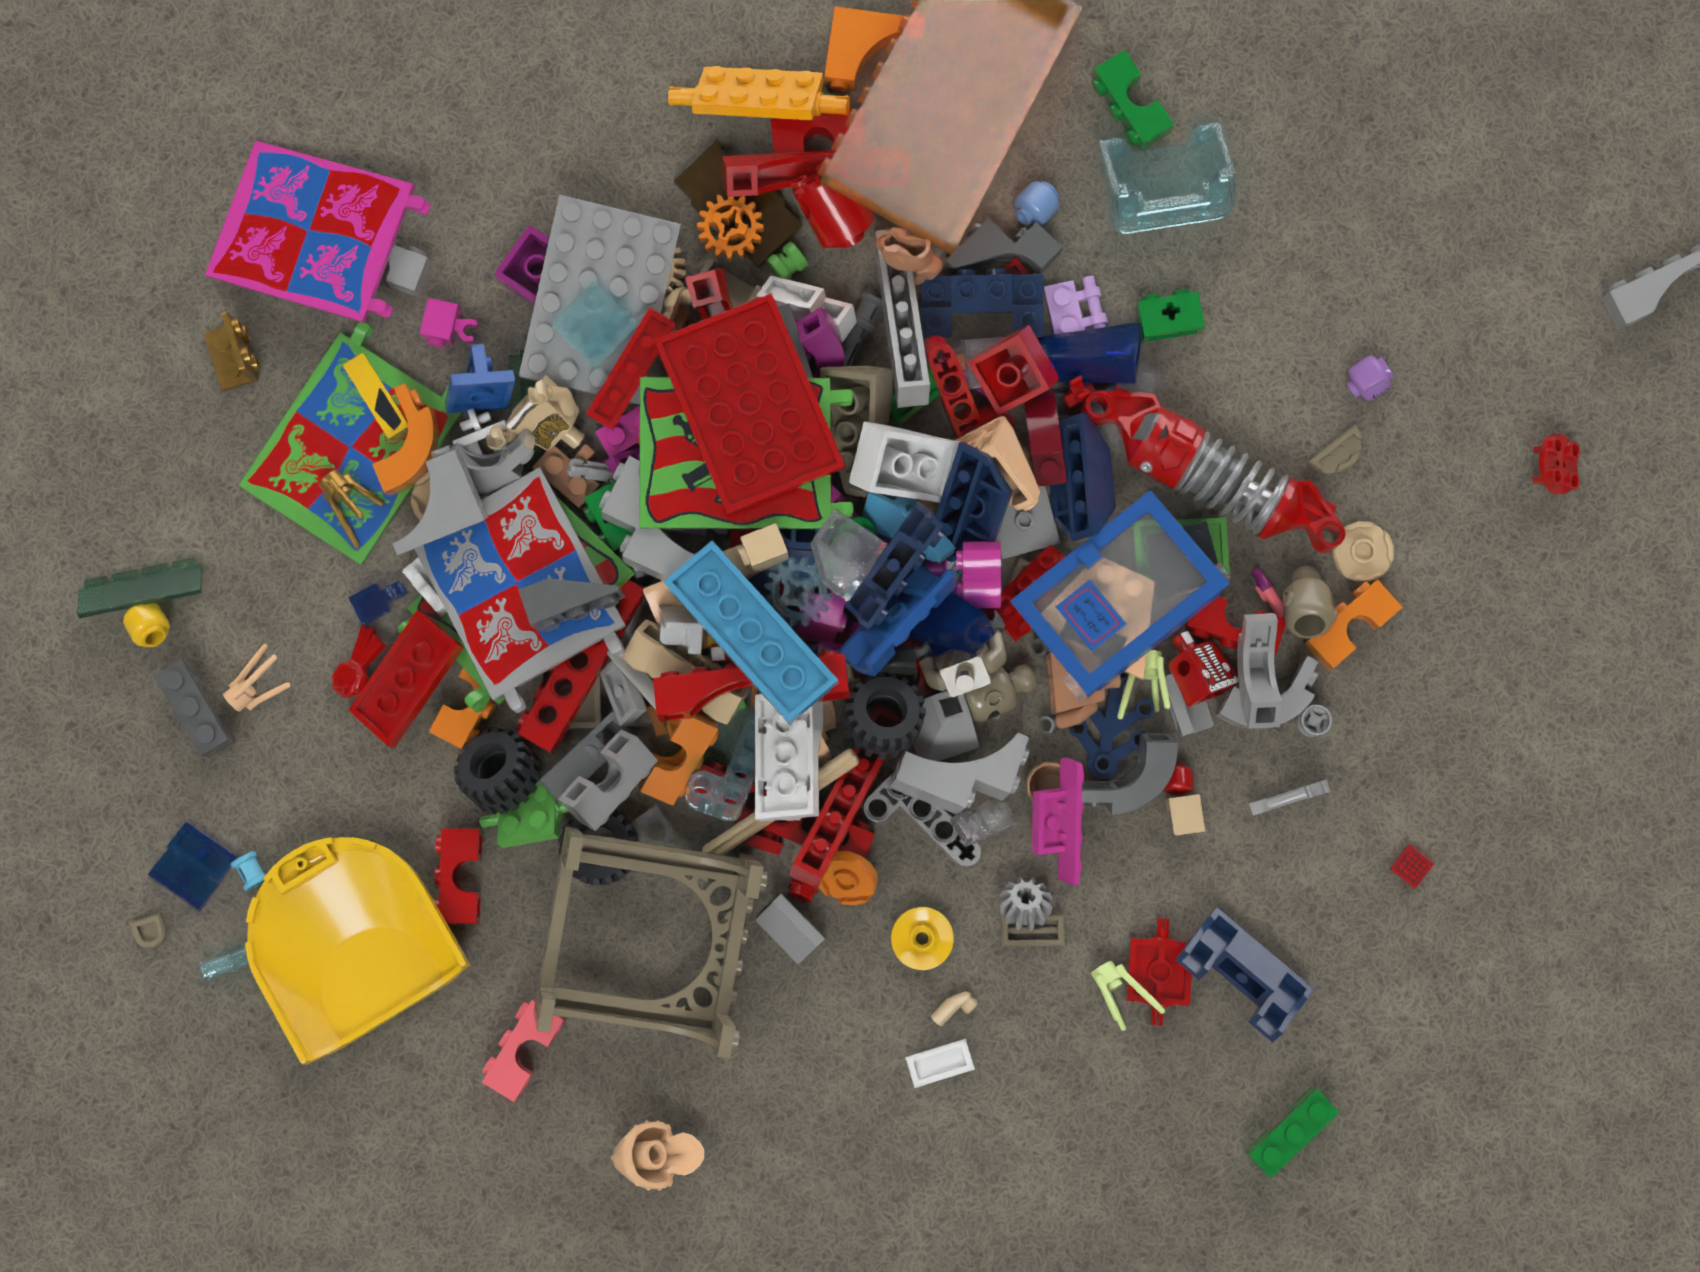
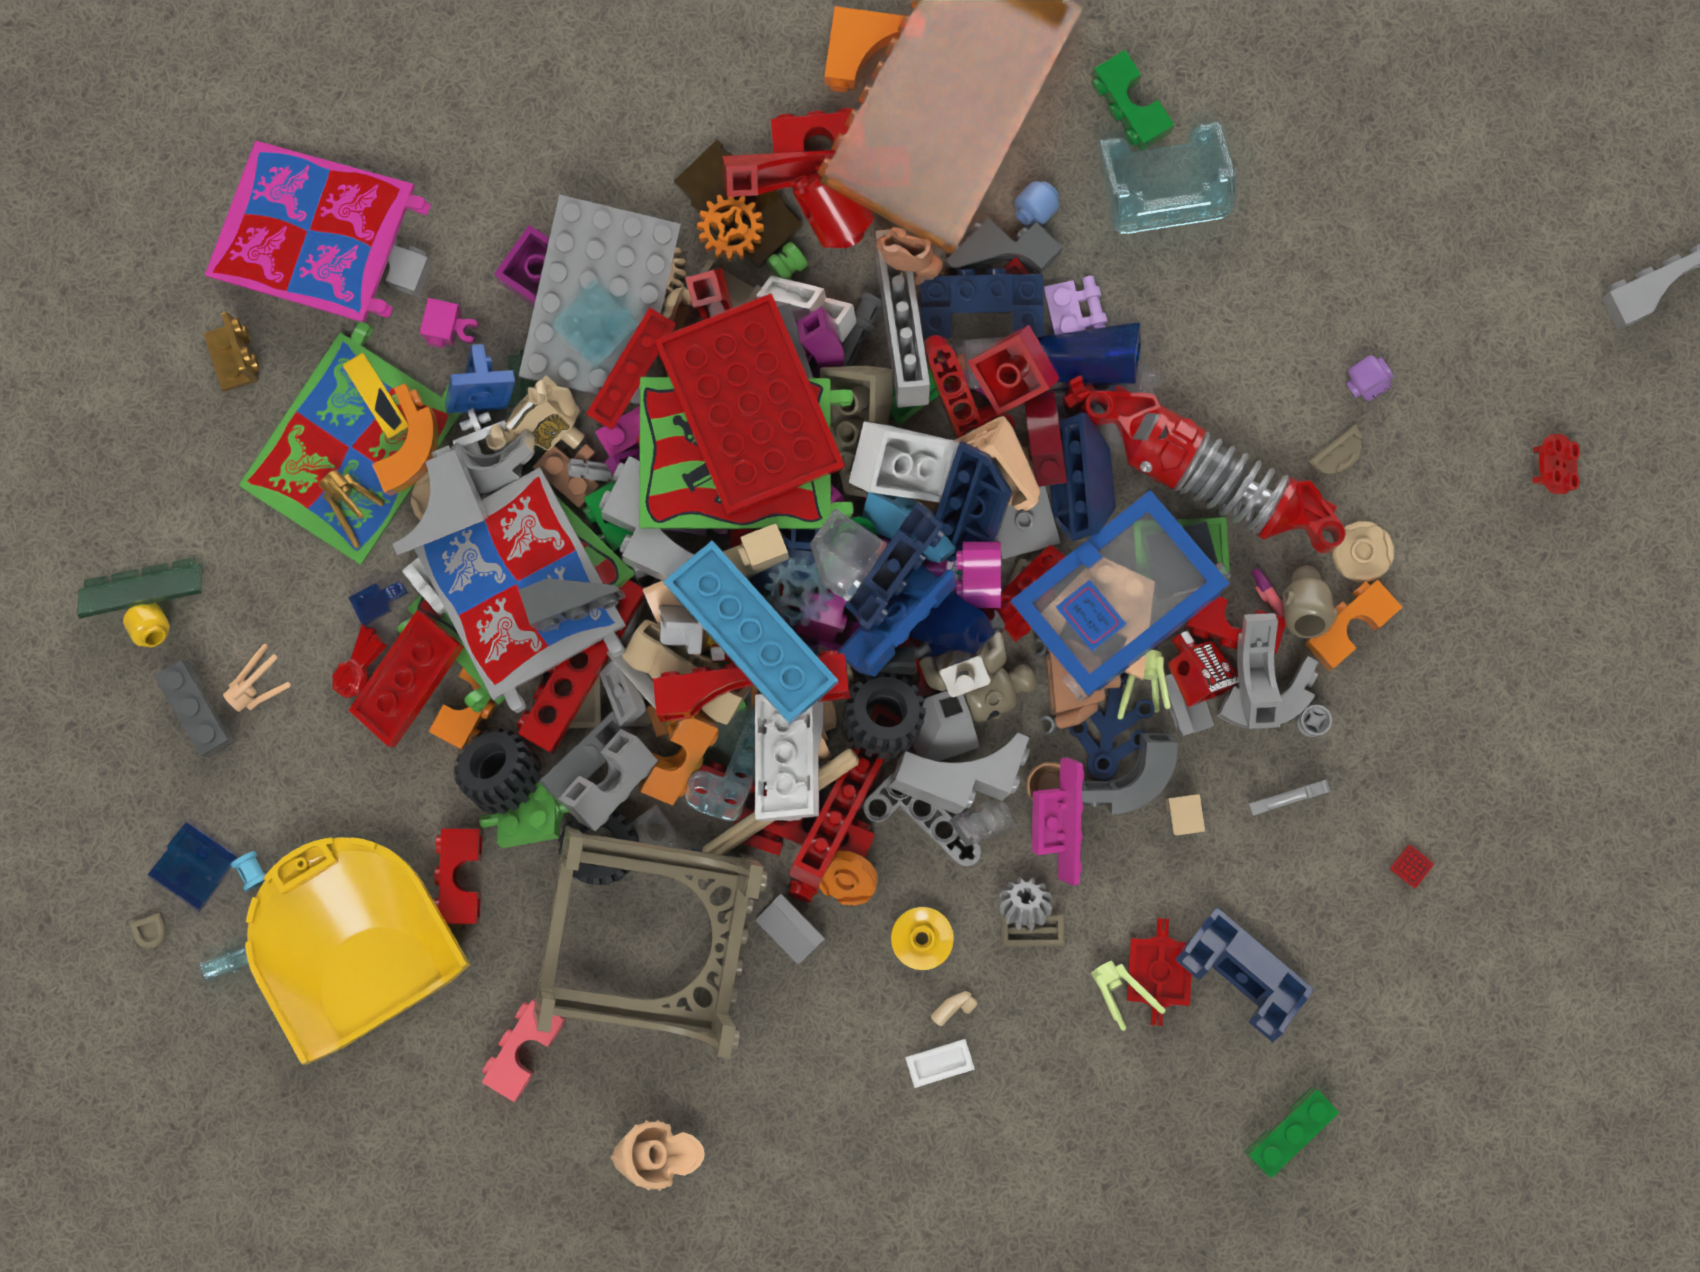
light orange plate [668,66,850,120] -> none
green brick [1135,289,1205,343] -> none
red piece [1163,762,1194,796] -> none

